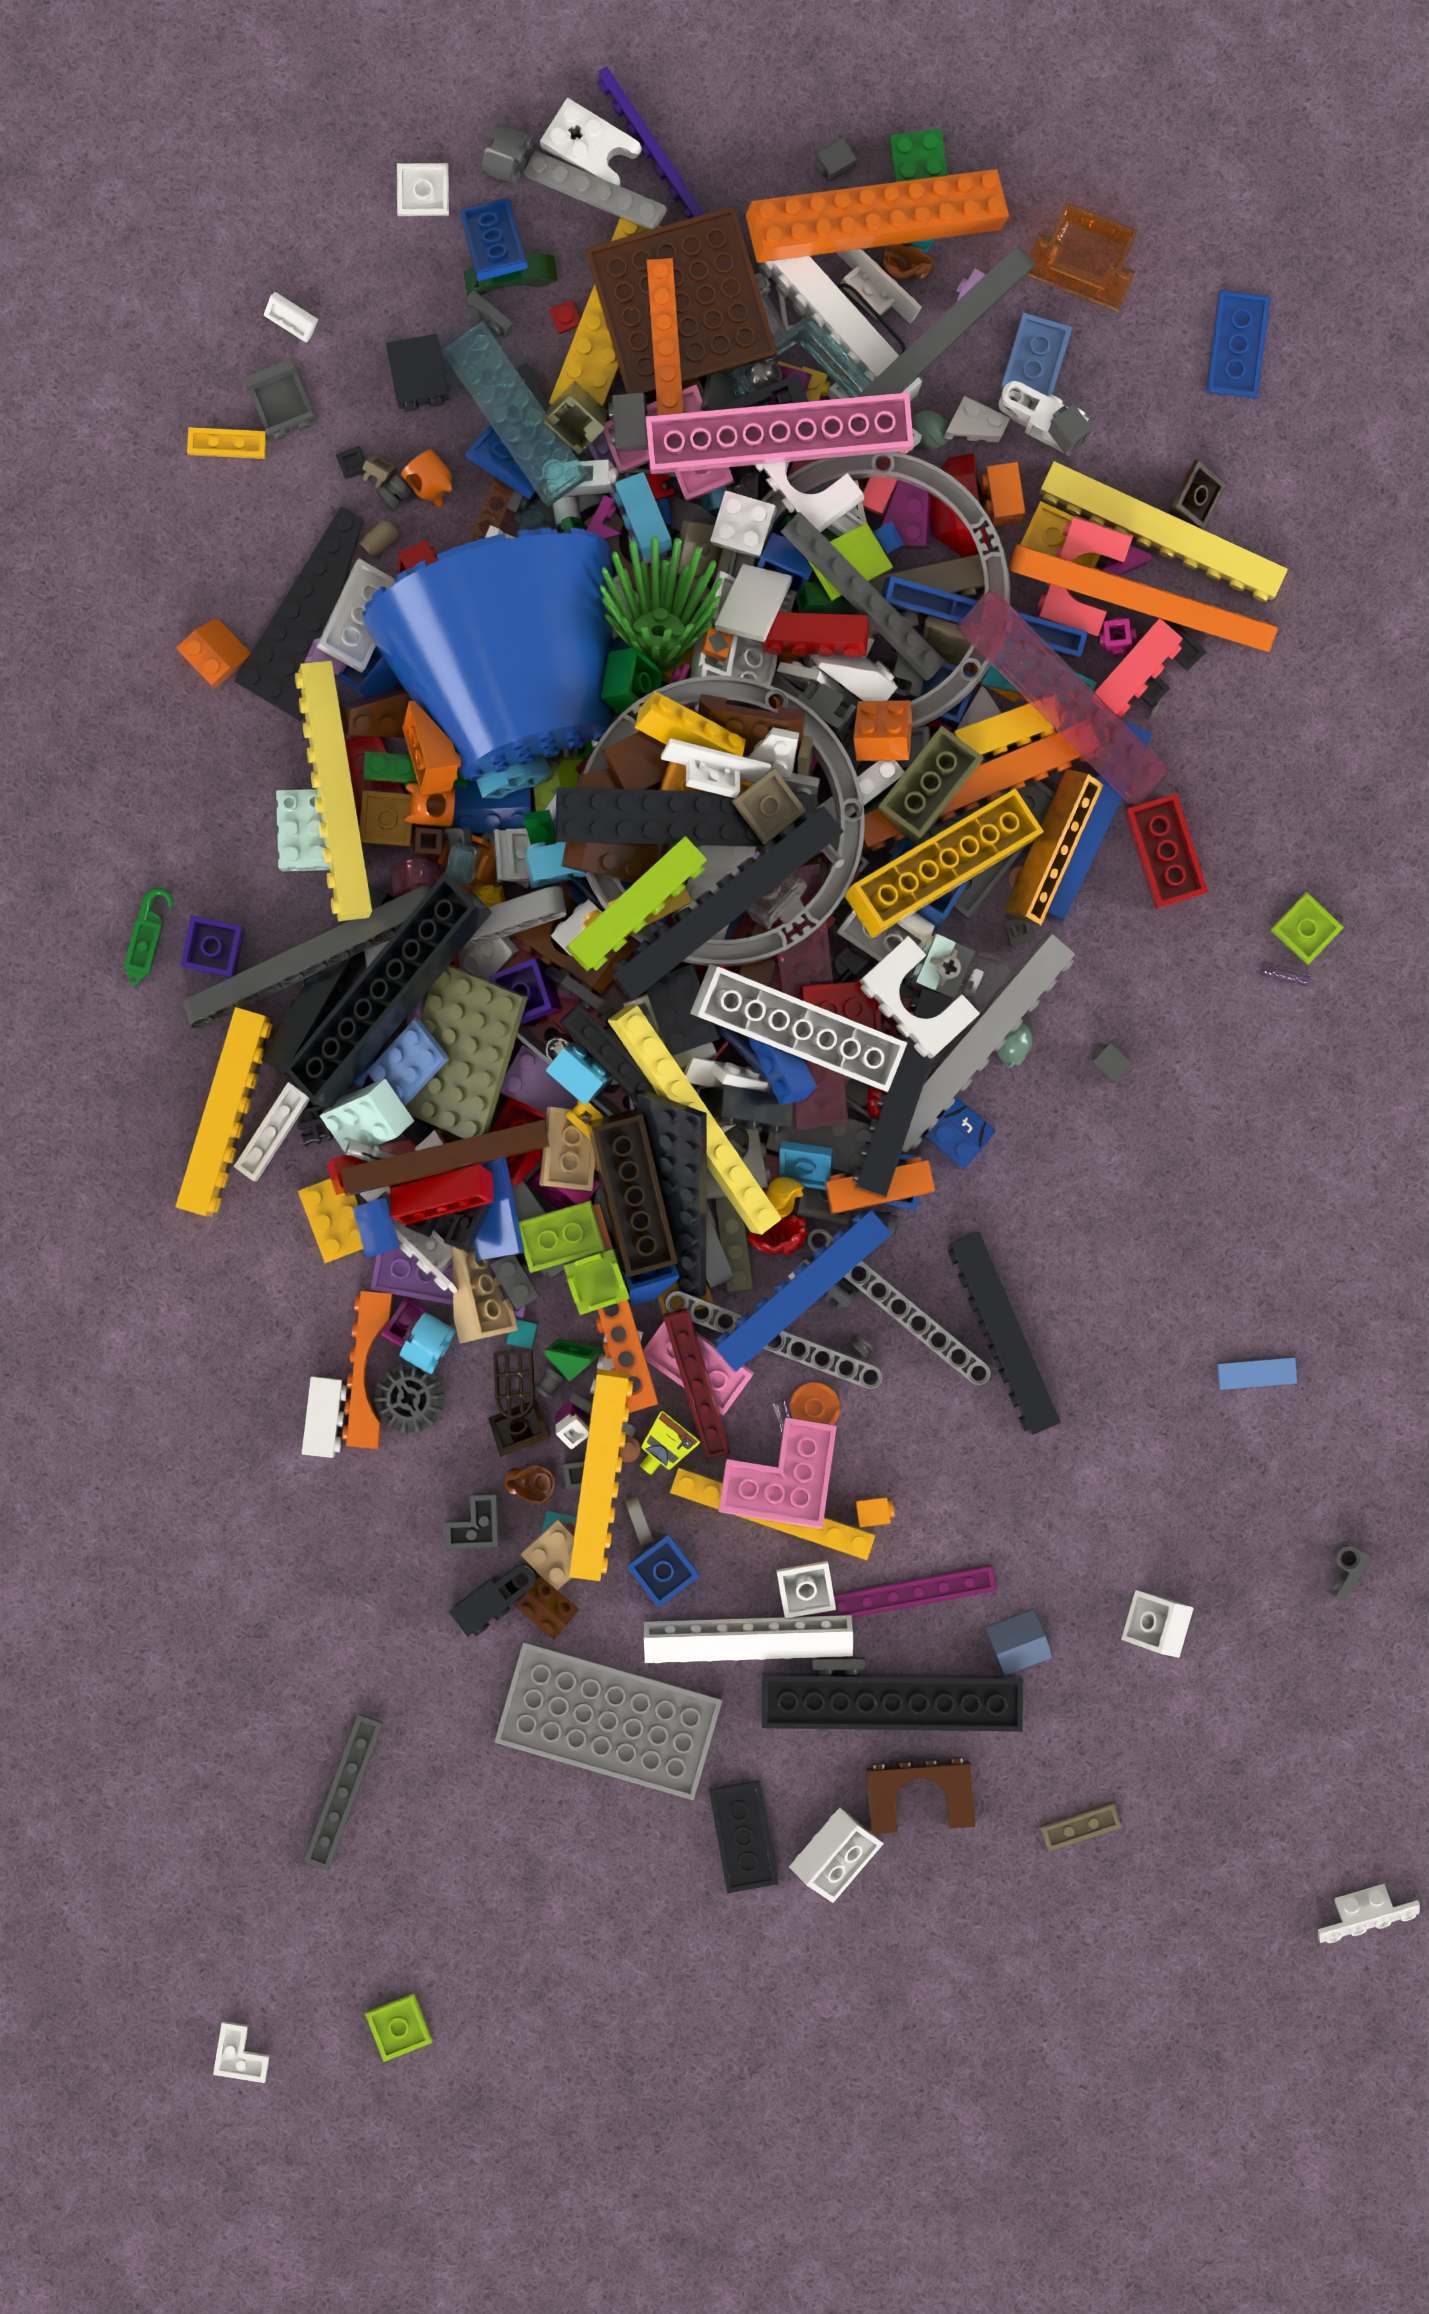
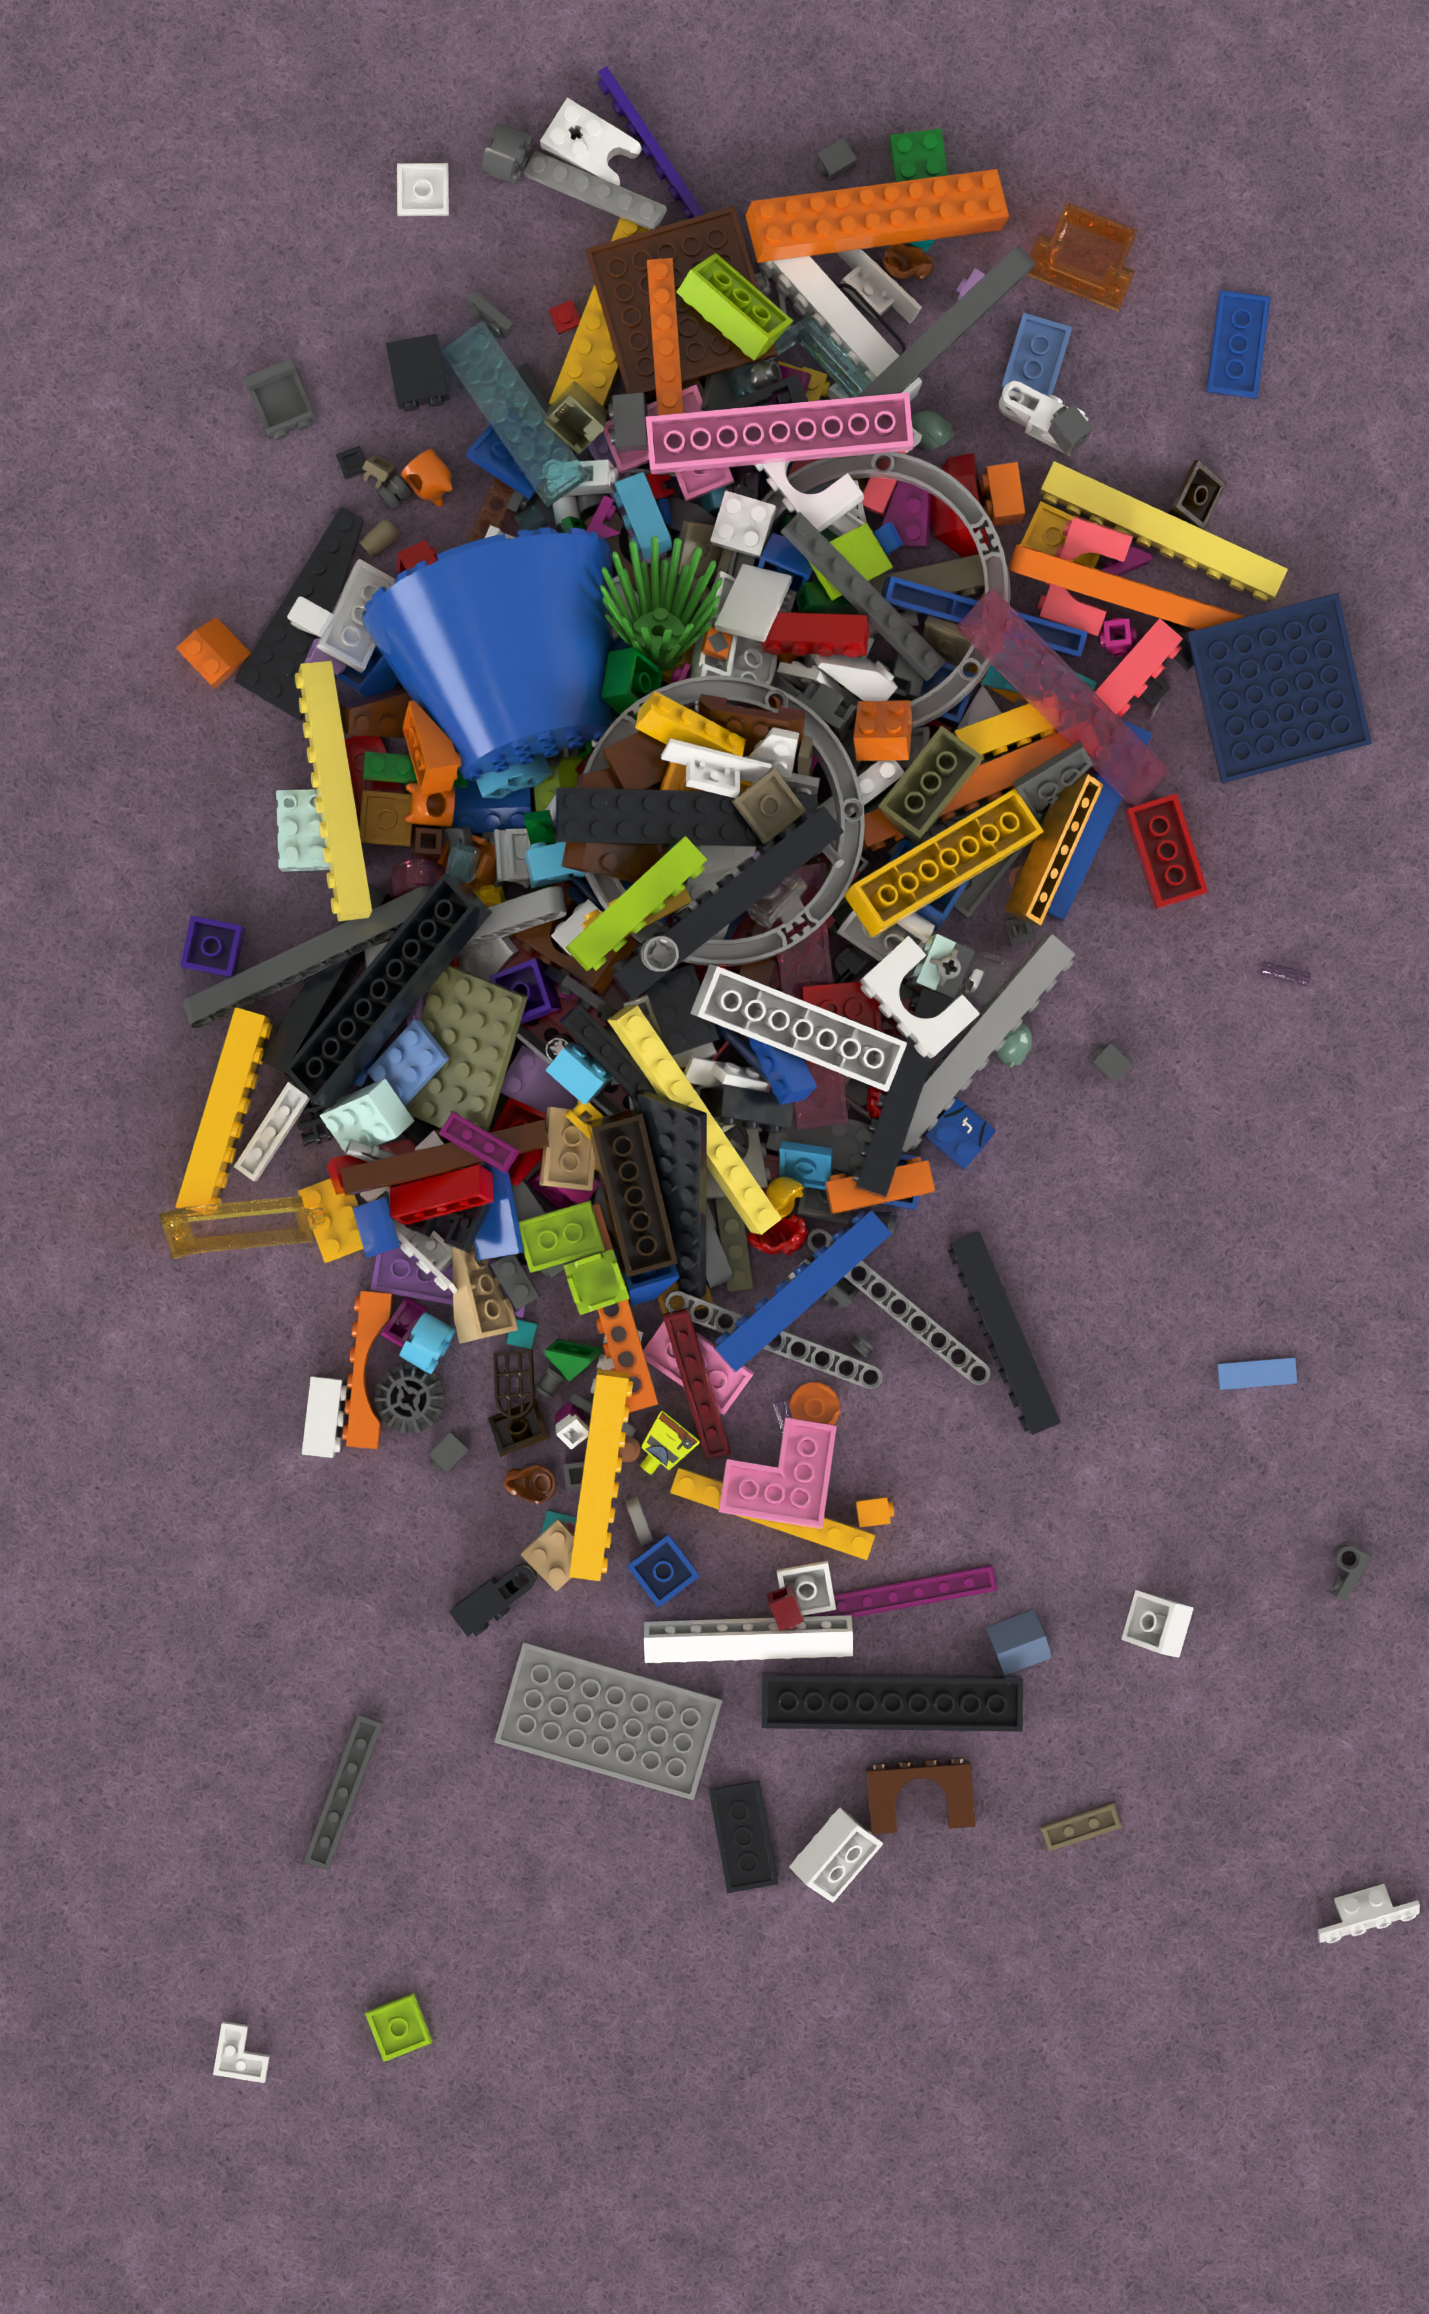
green plate [123,887,173,988] -> none
yellow plate [187,427,267,459] -> none
white plate [264,292,318,343] -> none
dark grey brick [445,1493,500,1549] -> none
blue tile [459,198,528,281] -> none
dark green arch [464,253,558,297] -> none
reddish brown bracket [515,1577,579,1639] -> none
dark grey plate [812,1657,865,1675] -> none
white wing [944,396,1010,442] -> none
lime plate [1270,892,1344,965] -> none
none -> clear yellow animal [159,1196,326,1259]
none -> white slope [287,596,334,637]
none -> dark grey brick [429,1431,470,1472]
none -> magenta tile [439,1111,520,1174]
none -> light grey wheel [640,936,679,971]
none -> lime slope [676,253,793,361]
none -> dark red brick [767,1584,804,1631]
none -> dark grey wing [1013,741,1093,820]
none -> dark blue plate [1186,592,1372,783]

